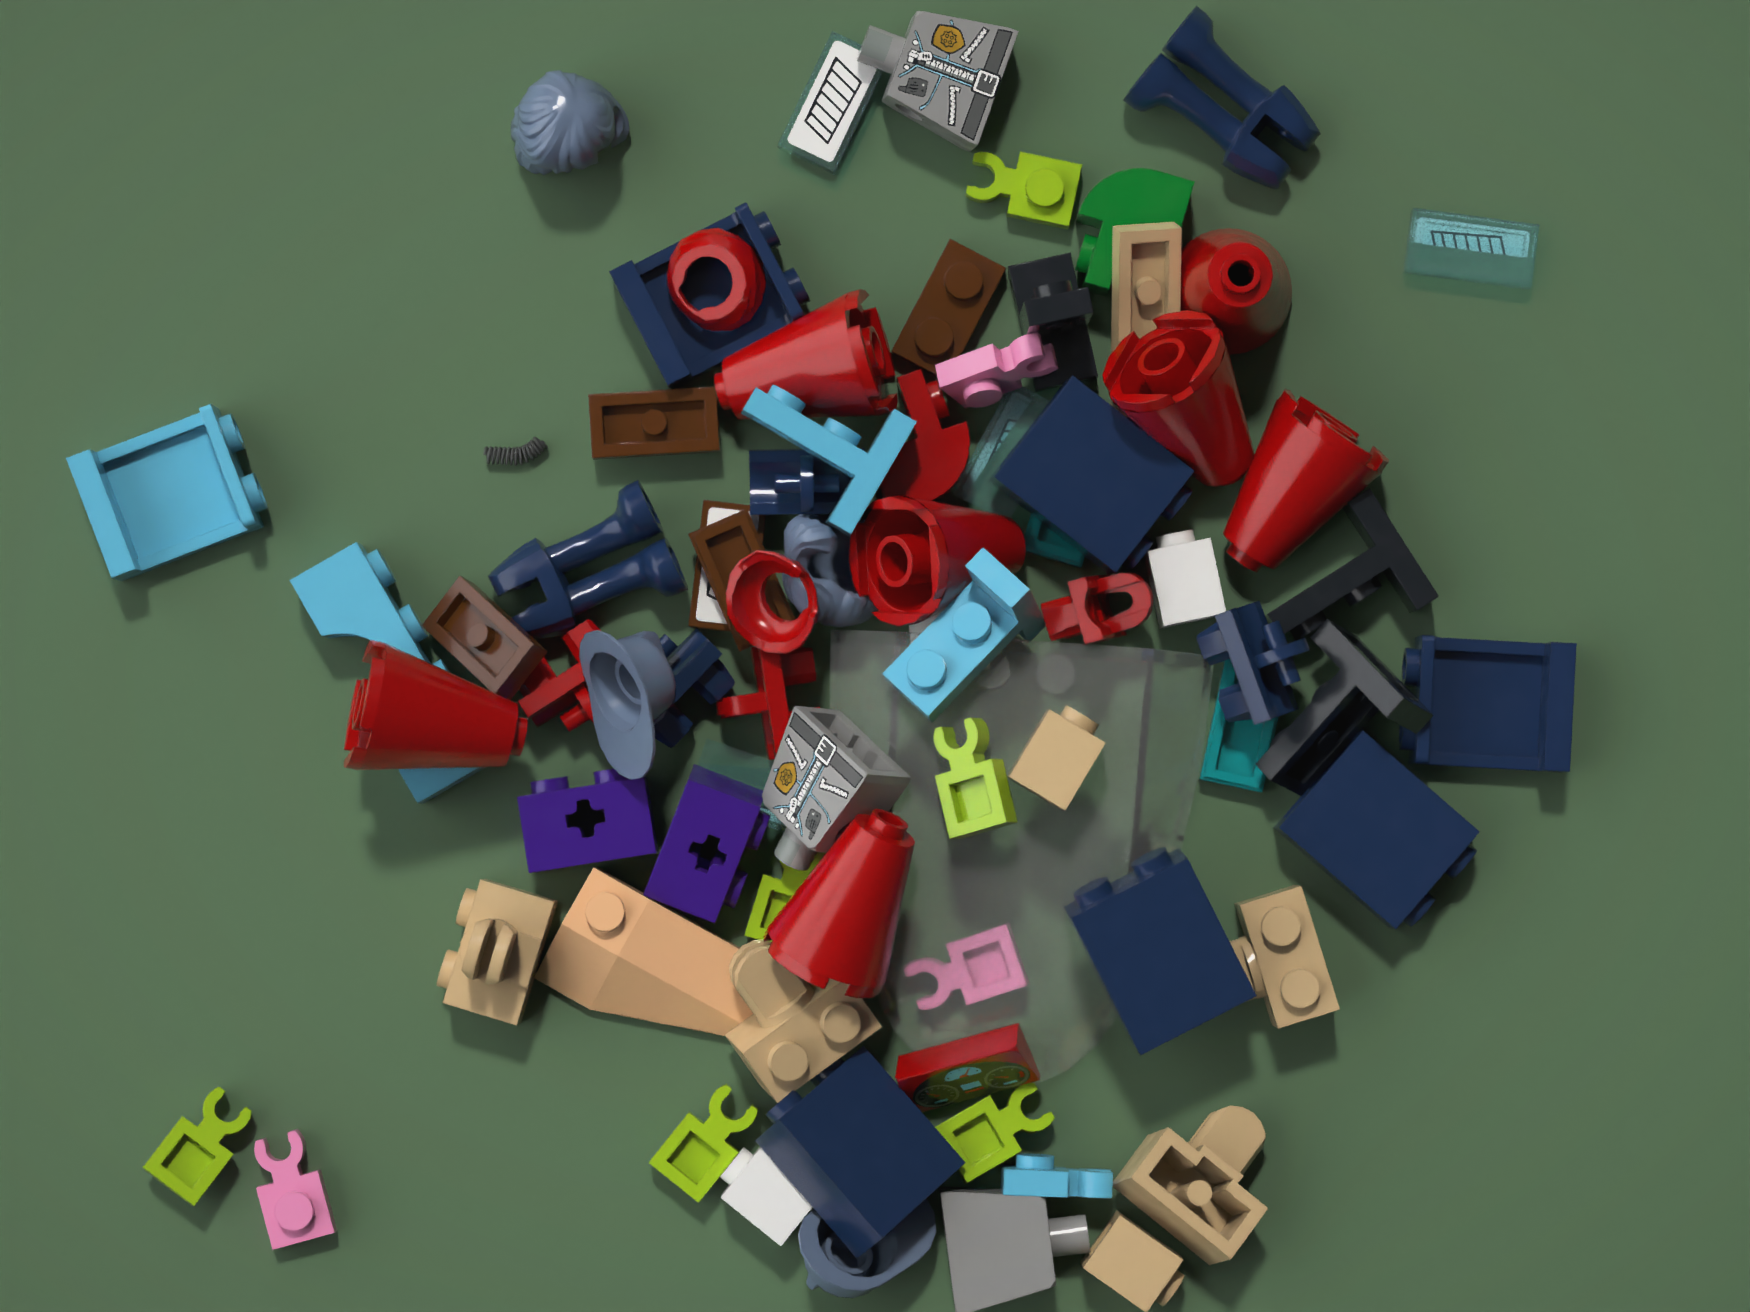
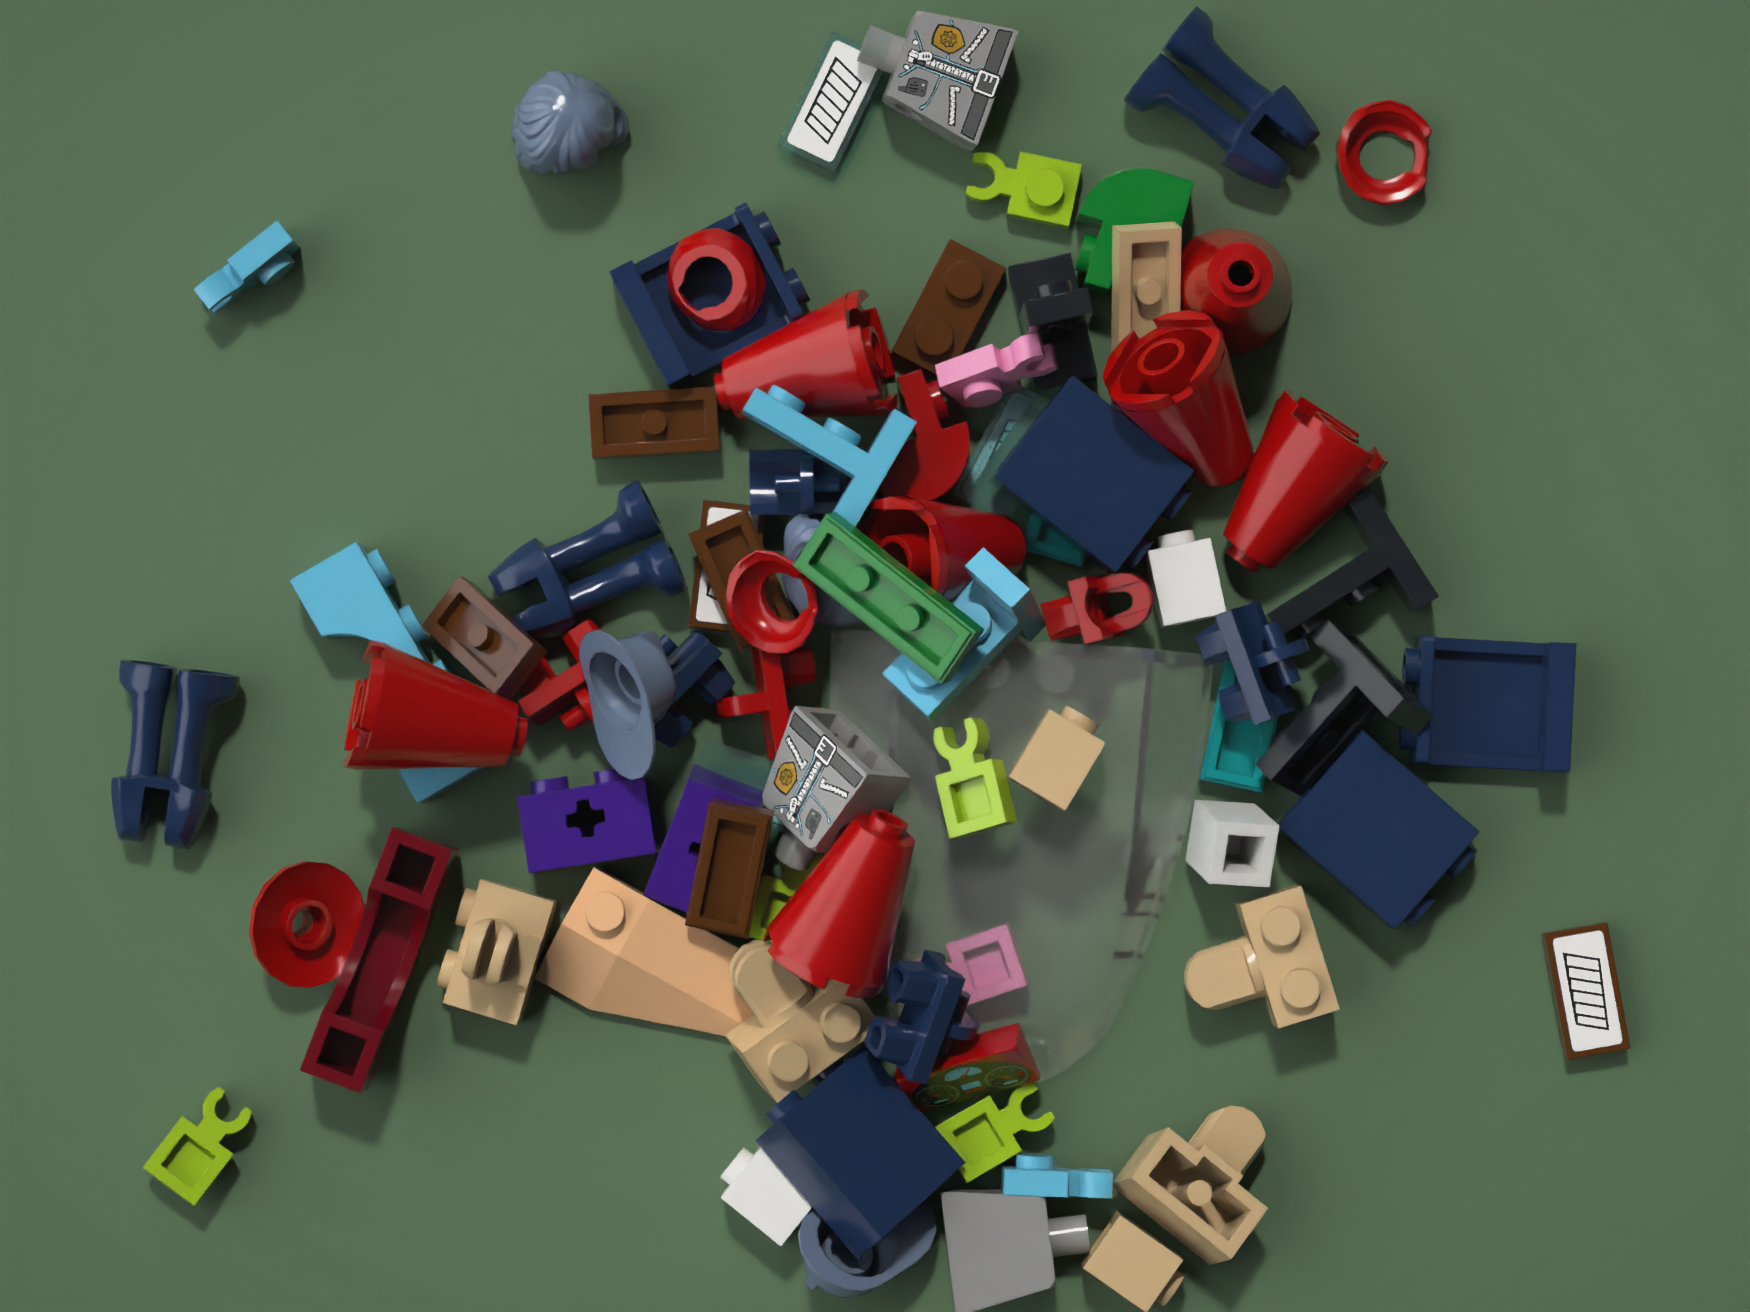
medium azure panel [66,404,268,581] -> none
bright pink plate [254,1129,337,1250] -> none
dark grey leg [483,437,548,465] -> none
lime plate [649,1083,758,1203] -> none
dark blue brick [1064,847,1257,1056] -> none
clear light blue tile [1403,208,1540,290] -> none
none -> dark blue piece [111,659,240,849]
none -> medium azure plate [193,221,300,314]
none -> red dish [249,861,364,988]
none -> dark red arch [300,827,459,1093]
none -> reddish brown tile [685,797,775,939]
none -> green tile [793,512,985,684]
none -> dark blue hips [865,949,980,1084]
none -> white brick [1185,800,1279,887]
none -> red piece [1335,99,1432,206]
none -> tile [1541,922,1631,1060]

